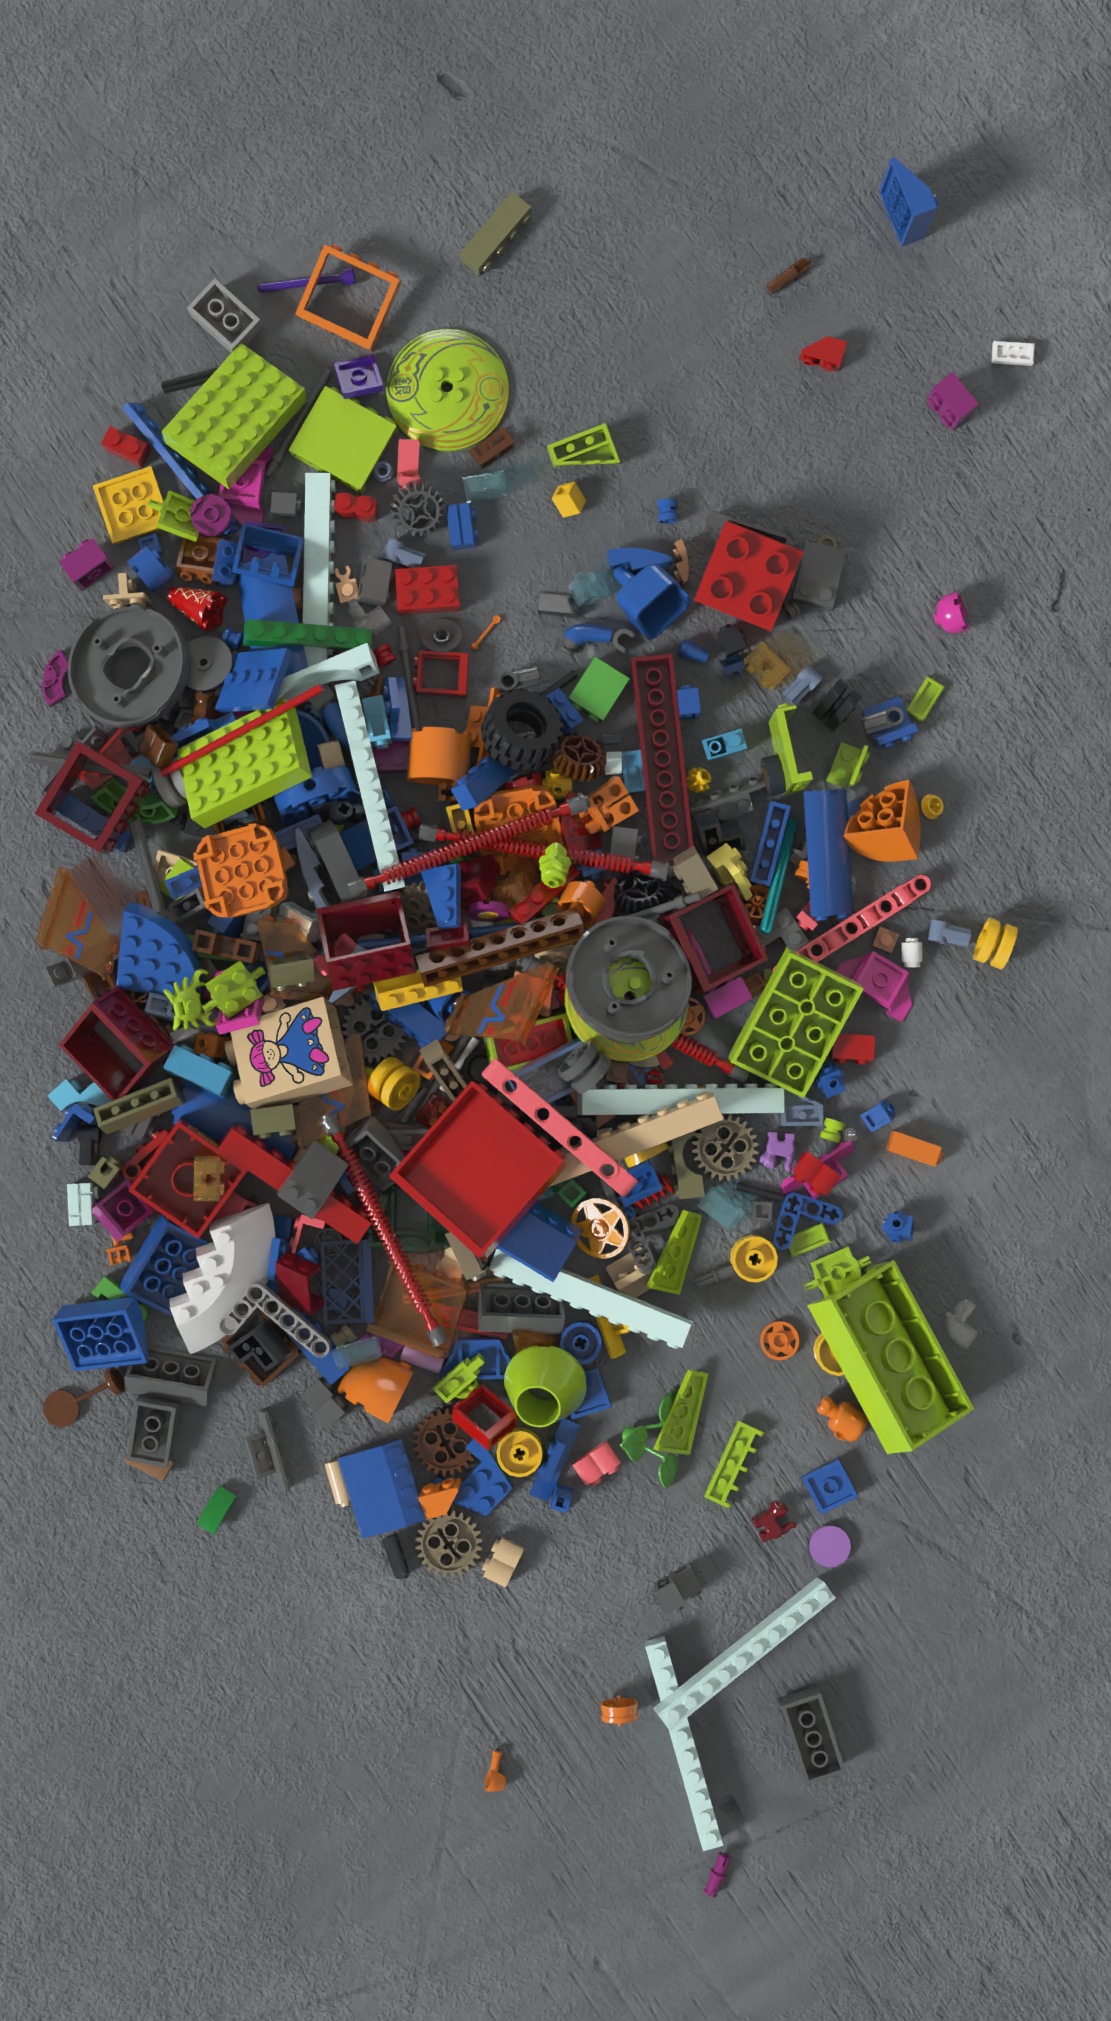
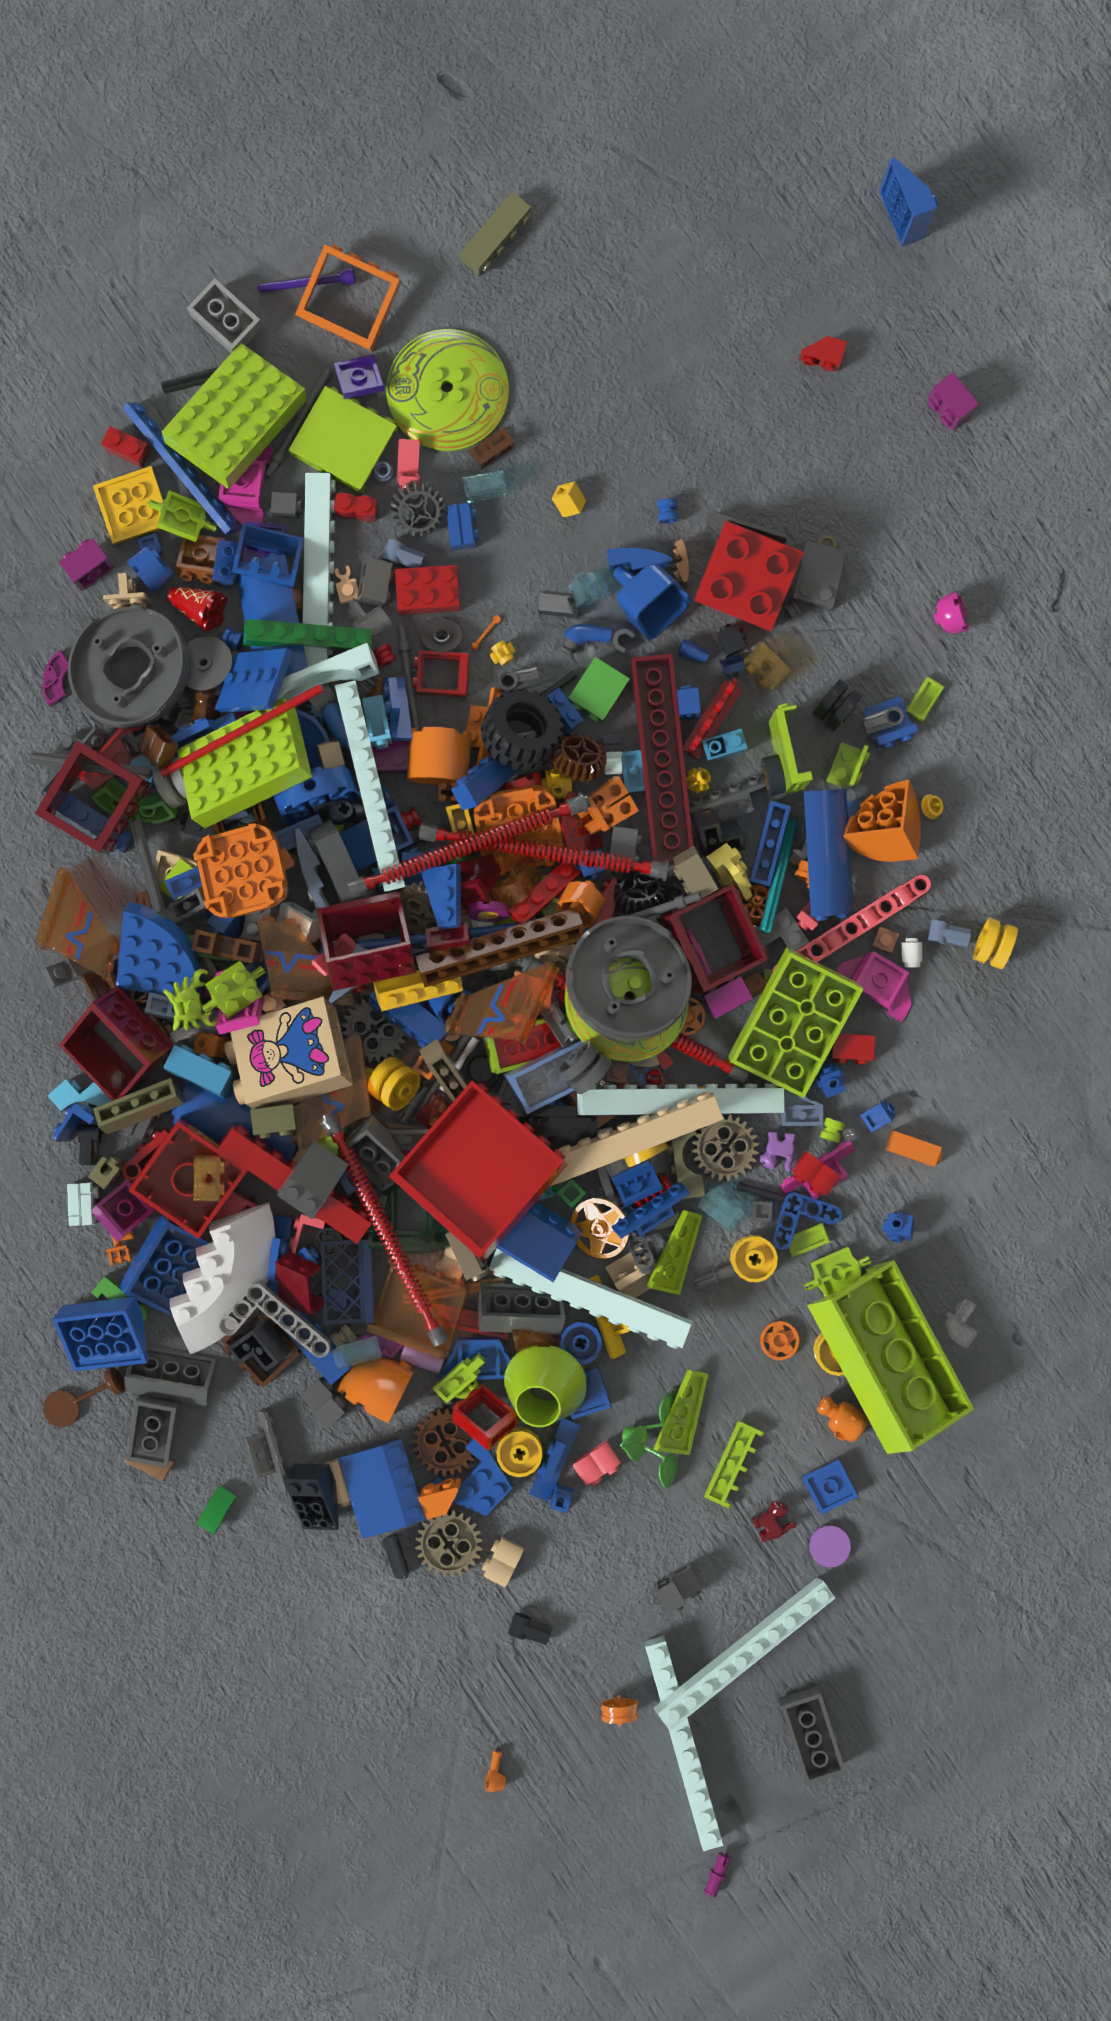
magenta tile [190,494,232,536] -> none
olive slope [267,954,315,990] -> none
coral beam [481,1058,639,1198] -> none
lime head [538,842,572,888] -> none
lime wedge [547,423,620,468] -> none
reddish brown piece [767,257,811,294] -> none
sand blue piece [782,664,824,706] -> none
white plate [991,341,1035,366] -> none
none -> black slope [283,1463,339,1530]
none -> yellow gear [490,640,516,666]
none -> black piece [508,1612,552,1645]
none -> dark grey hinge [541,1003,579,1048]
none -> blue bracket [611,1182,690,1239]
none -> red fence [683,678,742,760]

